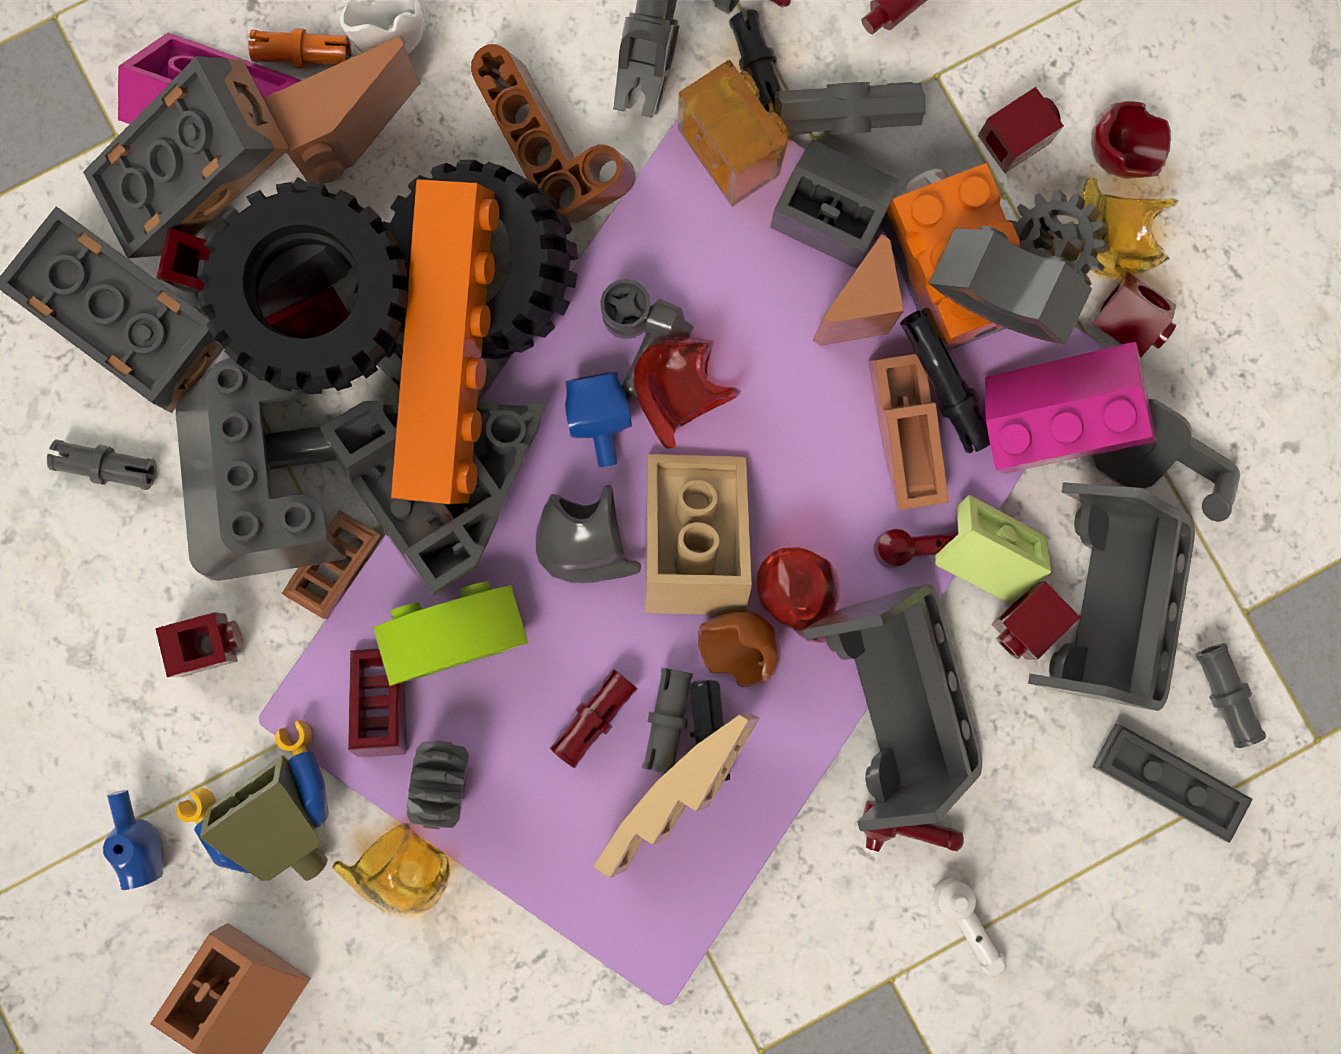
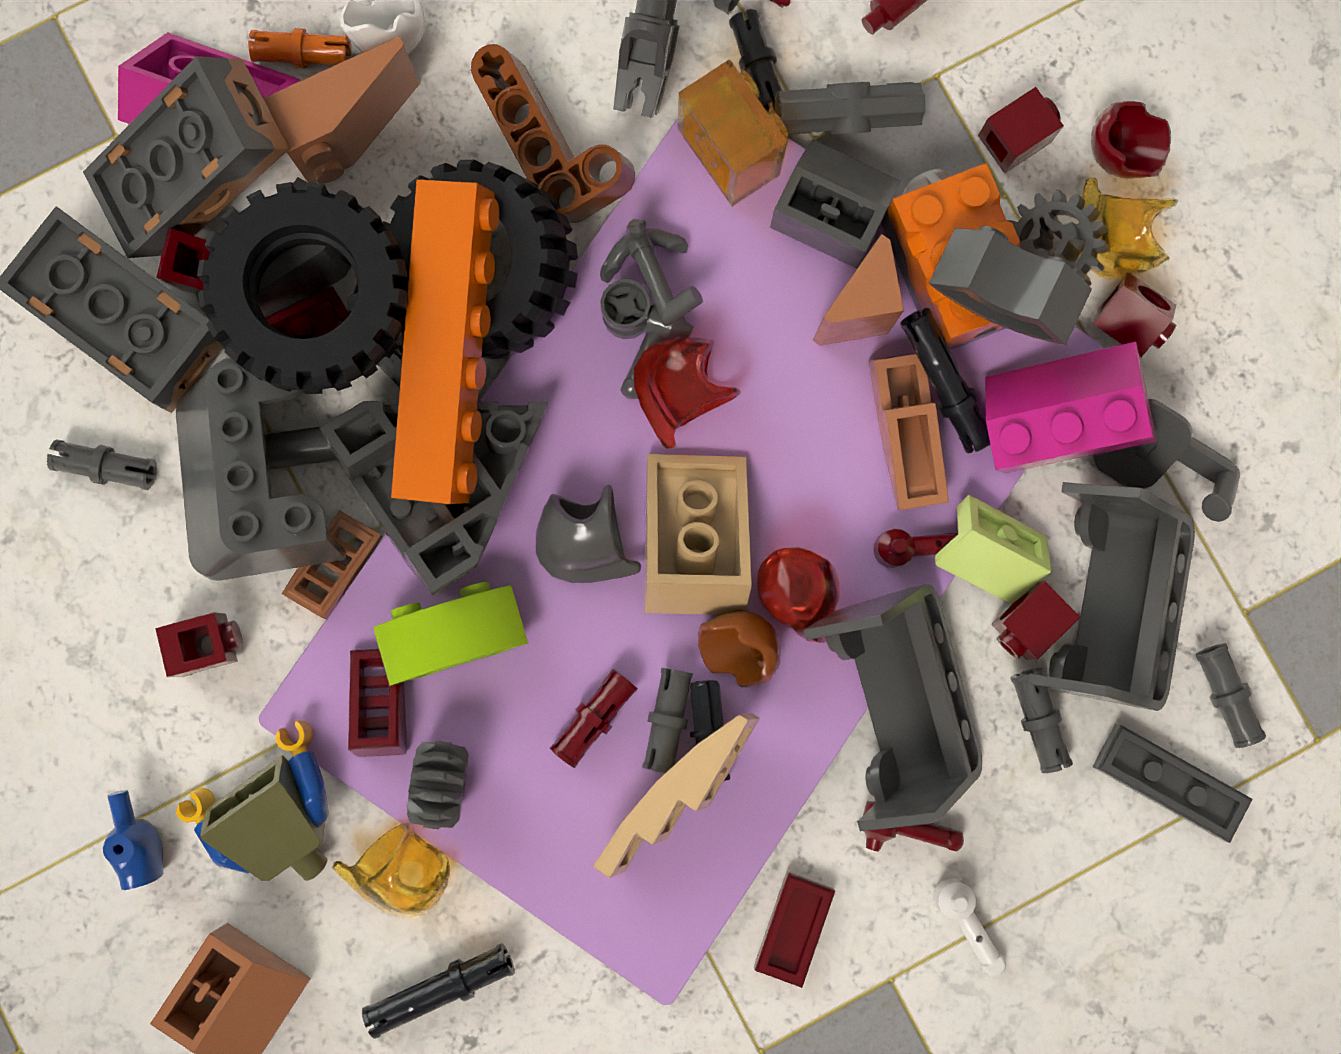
blue piece [565,371,632,467] -> none
none -> black pin [362,943,515,1039]
none -> dark grey piece [600,219,703,327]
none -> dark red tile [754,871,835,988]
none -> dark grey pin [1010,668,1073,773]

